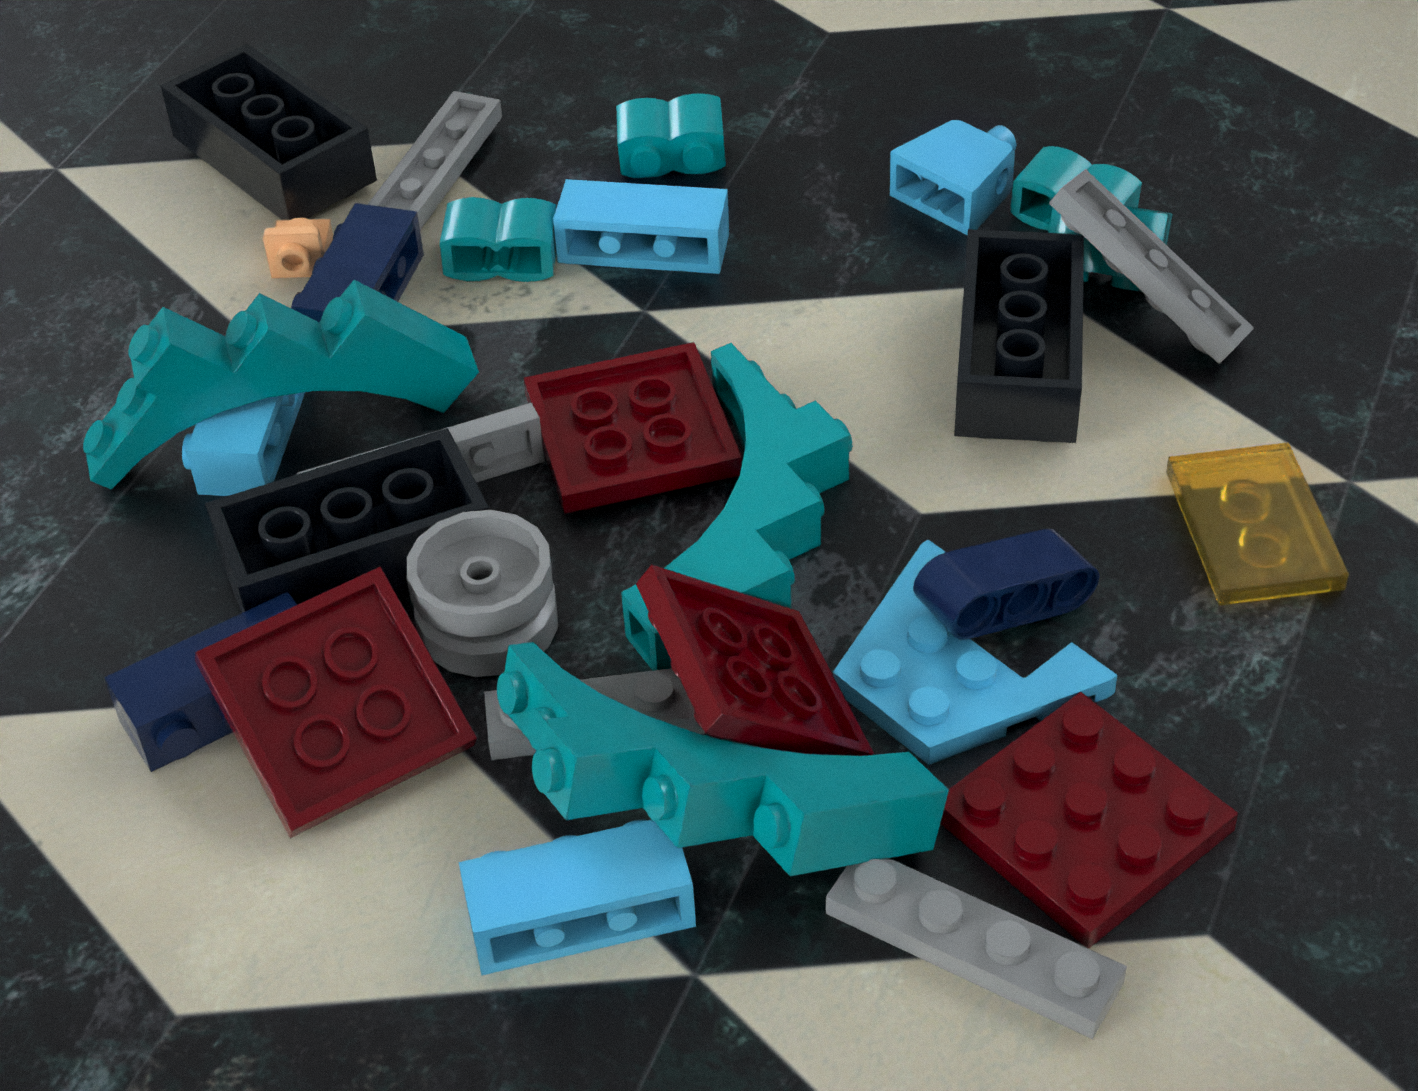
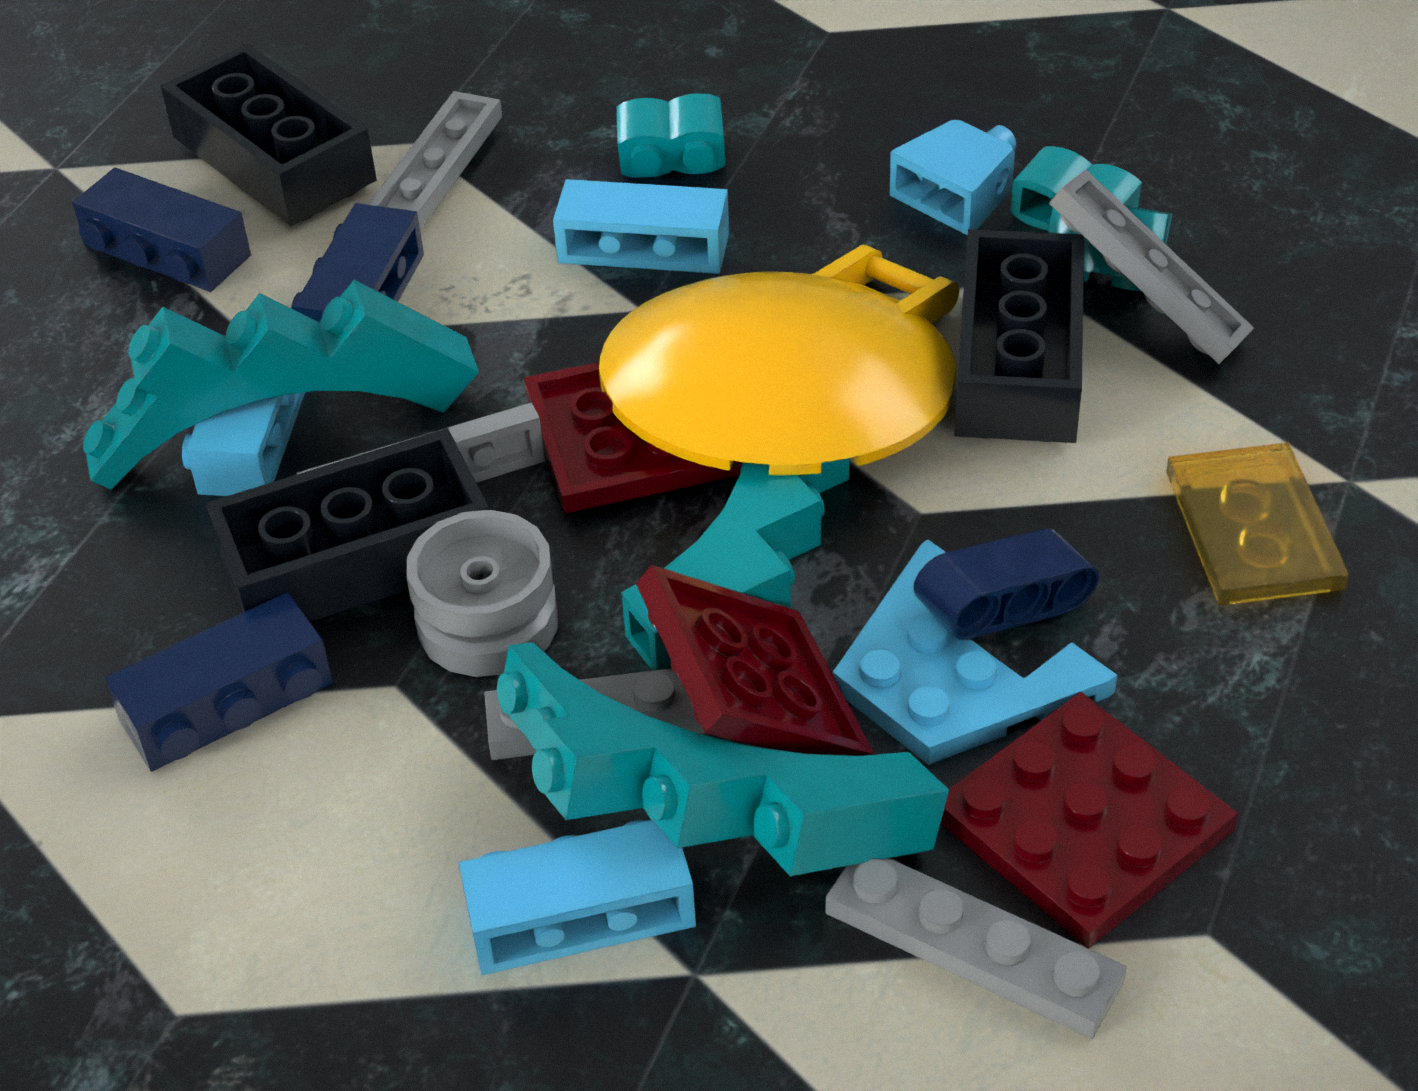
dark red plate [195,567,477,838] -> none
light nougat bracket [263,218,333,278] -> none
teal brick [439,197,557,282] -> none
none -> dark blue brick [72,167,251,292]
none -> yellow dish [599,245,960,475]

